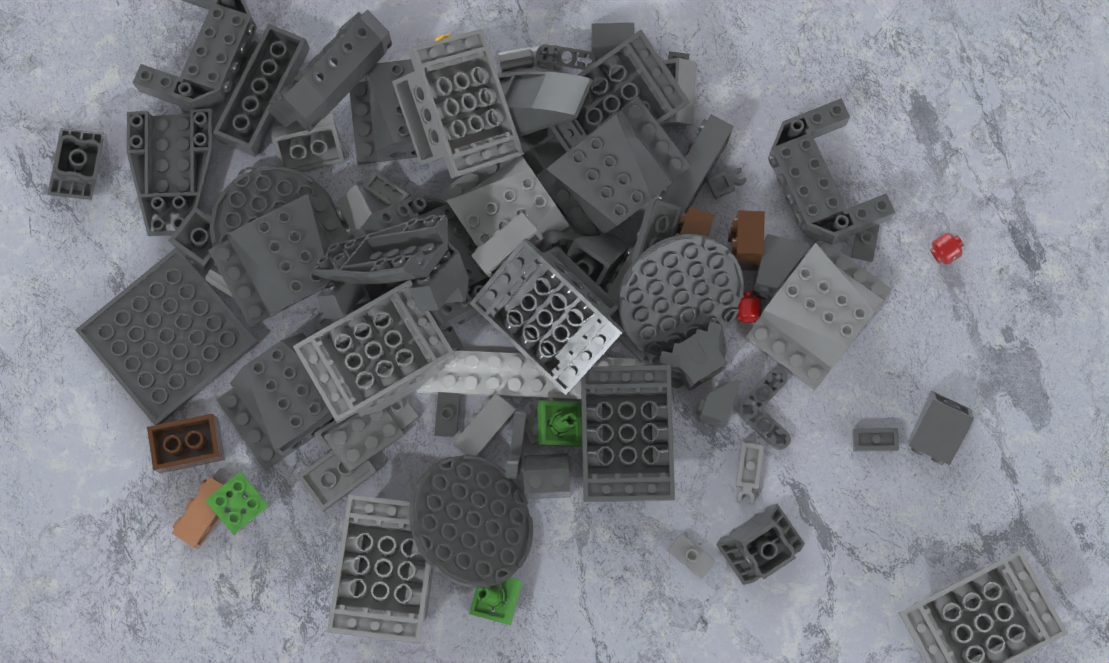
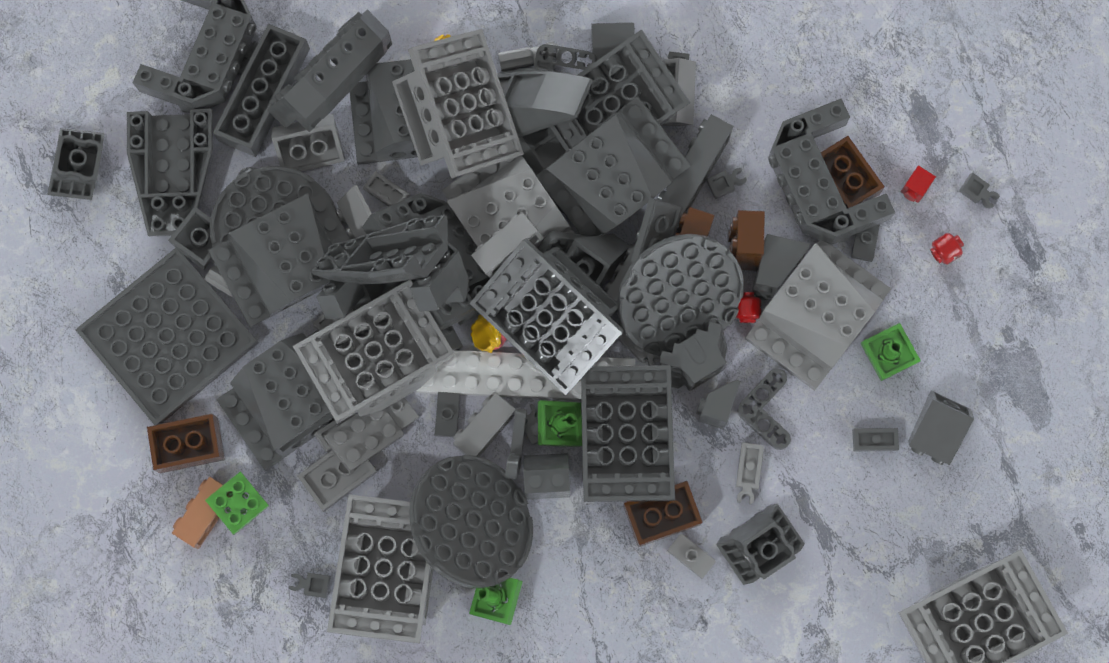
none -> dark grey plate [289,572,331,598]
none -> yellow hair [470,314,507,353]
none -> reddish brown brick [623,481,703,548]
none -> reddish brown brick [820,136,885,209]
none -> bright green plate [860,323,921,381]
none -> red brick [900,165,936,203]
none -> dark grey plate [959,173,1000,209]

